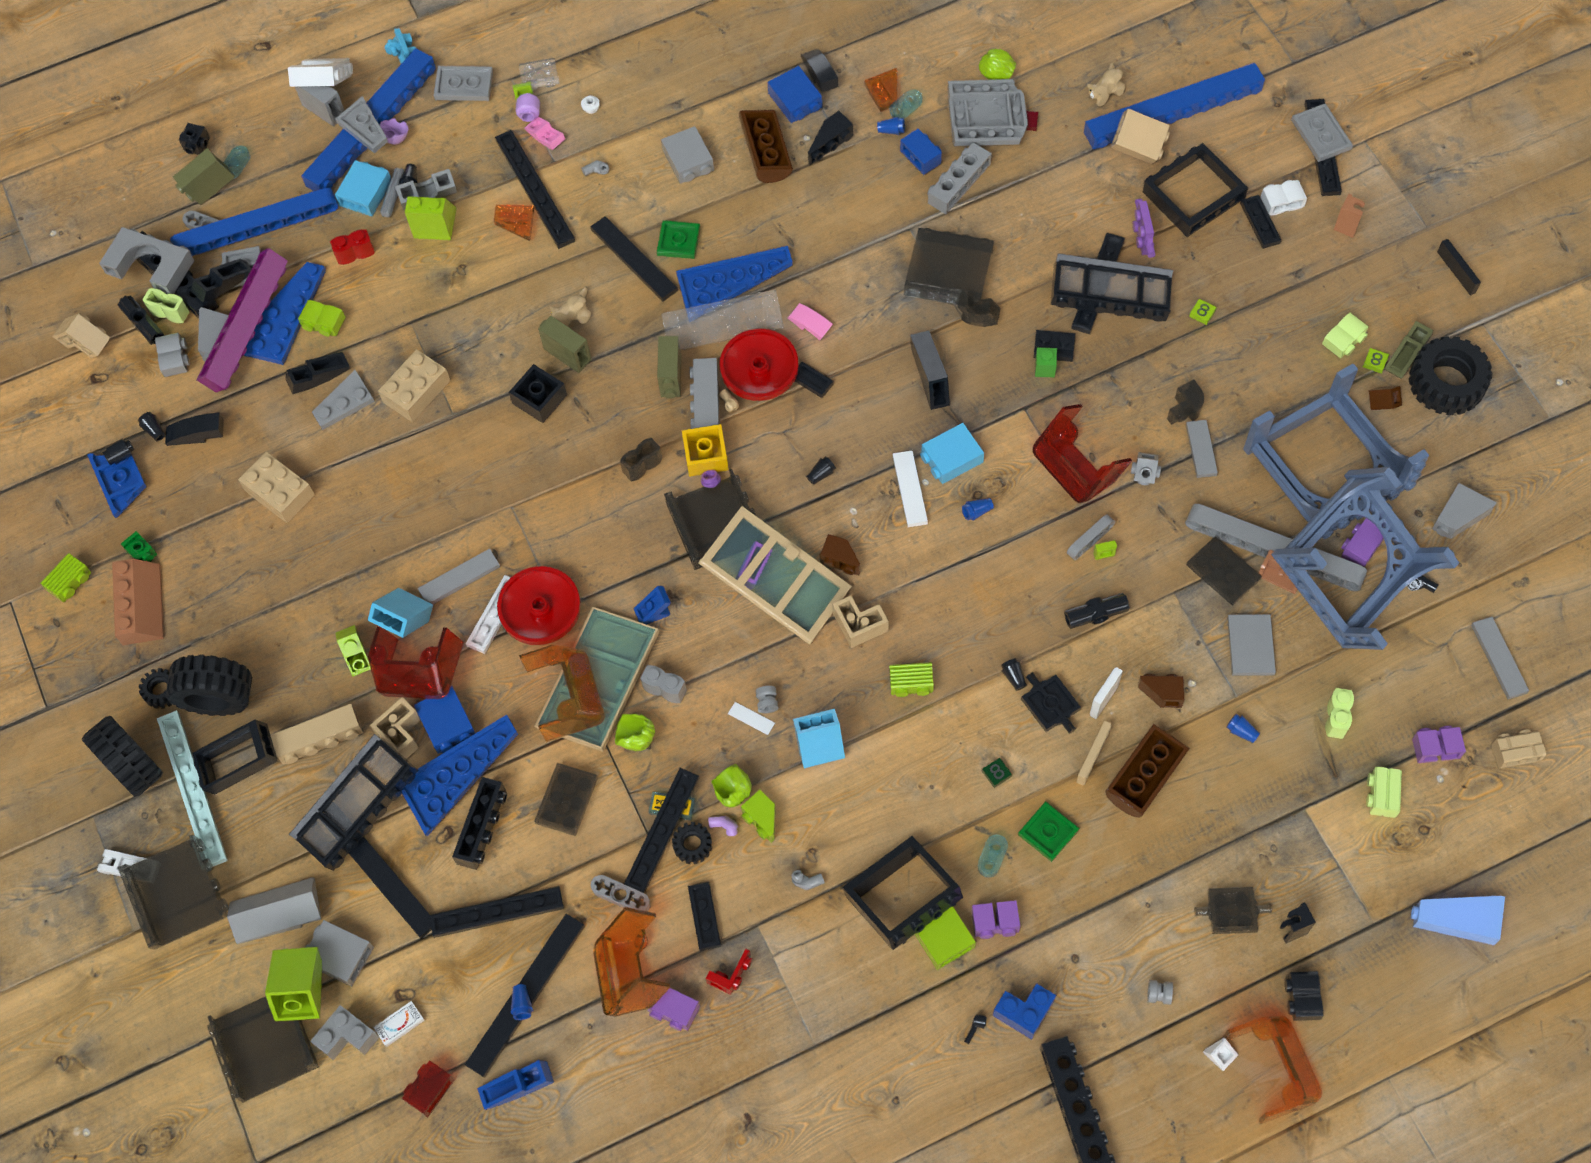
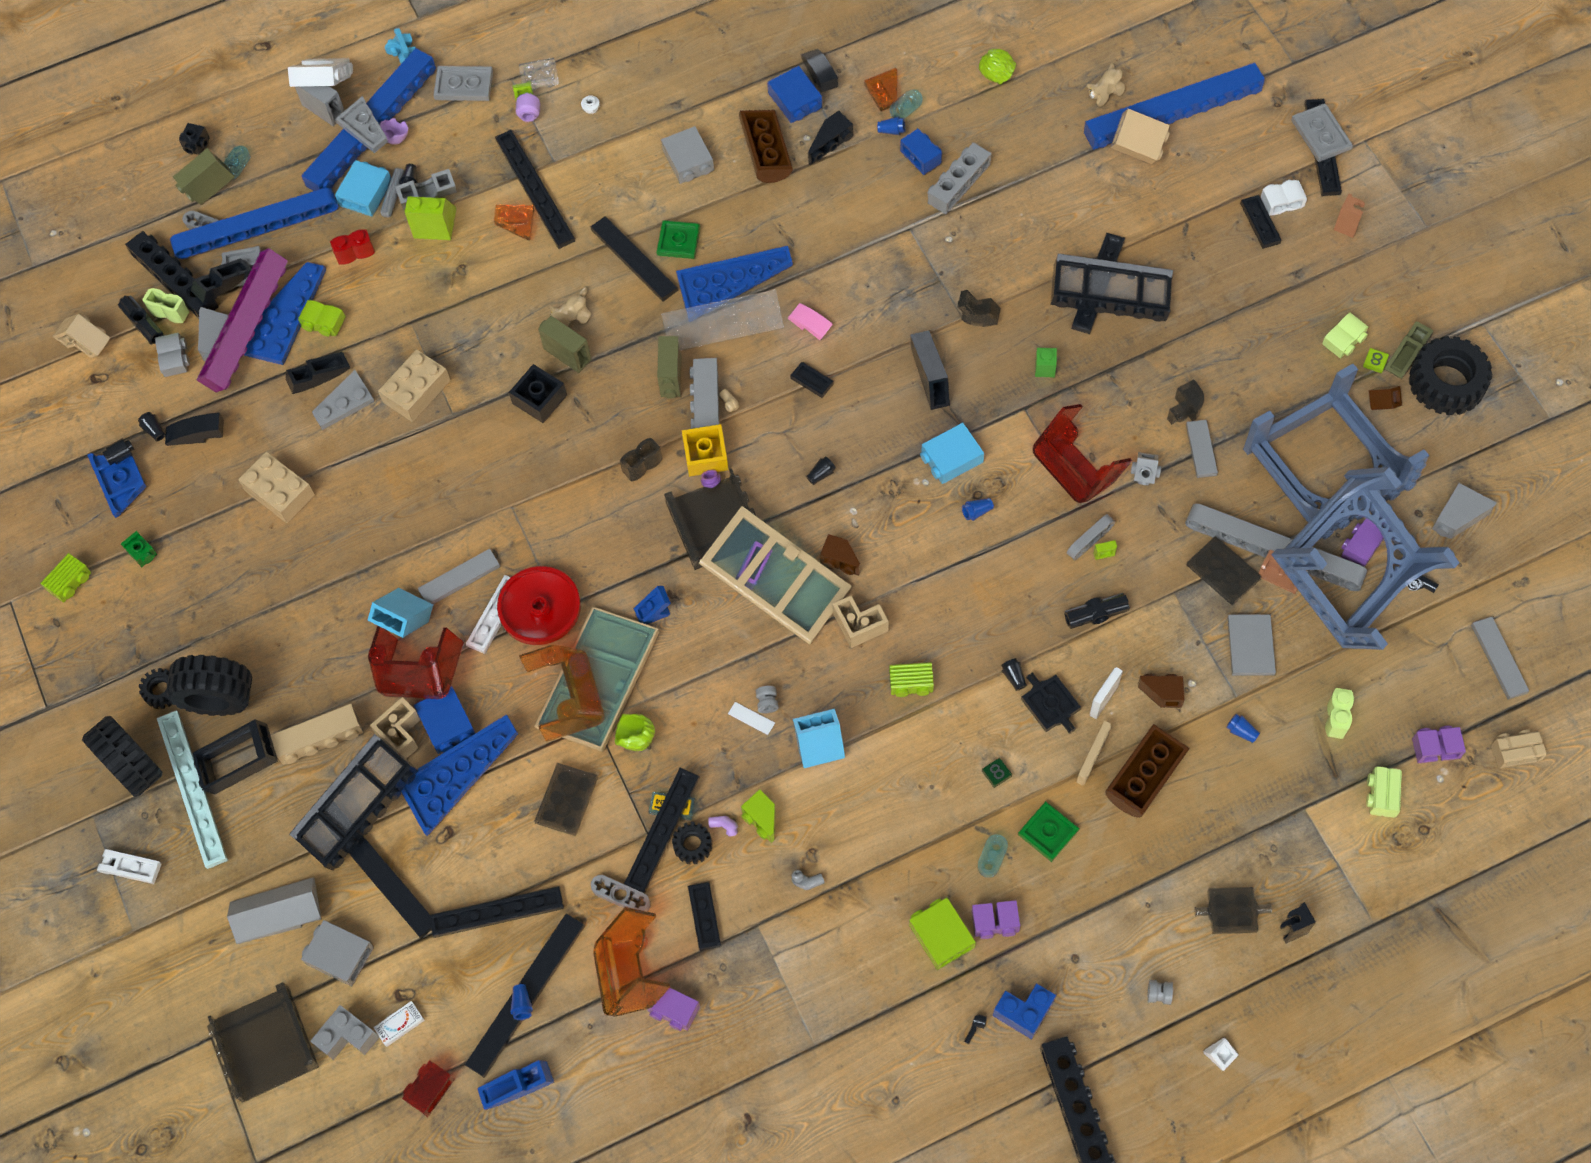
light grey arch [99,227,194,294] -> none
nougat slope [112,559,164,646] -> none
clear smoke panel [118,835,229,950] -> none
lime slope [265,947,322,1021] -> none
lime slope [335,625,372,677] -> none
black brick [452,777,507,870] -> none
bright pink slope [525,117,565,150] -> none
light grey arm [581,160,609,176] -> none
light grey brick [640,665,687,703] -> none
red bracket [706,949,752,995] -> none
lime hair [711,764,752,807] -> none
red dish [720,329,799,401] -> none
black window [842,836,963,950] -> none
white tile [893,450,928,527] -> none
clear smoke panel [904,228,994,309] -> none
light grey wedge [948,79,1028,146] -> none
dark red tile [1026,111,1038,131] -> none
black plate [1033,330,1075,362] -> none
medium lavender plate [1132,199,1156,258] -> none
black window [1143,143,1248,237] -> none
lime tile [1189,299,1217,325] -> none
clear orange windscreen [1223,1016,1322,1124] -> none
black brick [1284,971,1323,1021] -> none
light blue slope [1411,896,1505,945] -> none
black tile [1437,239,1481,296] -> none

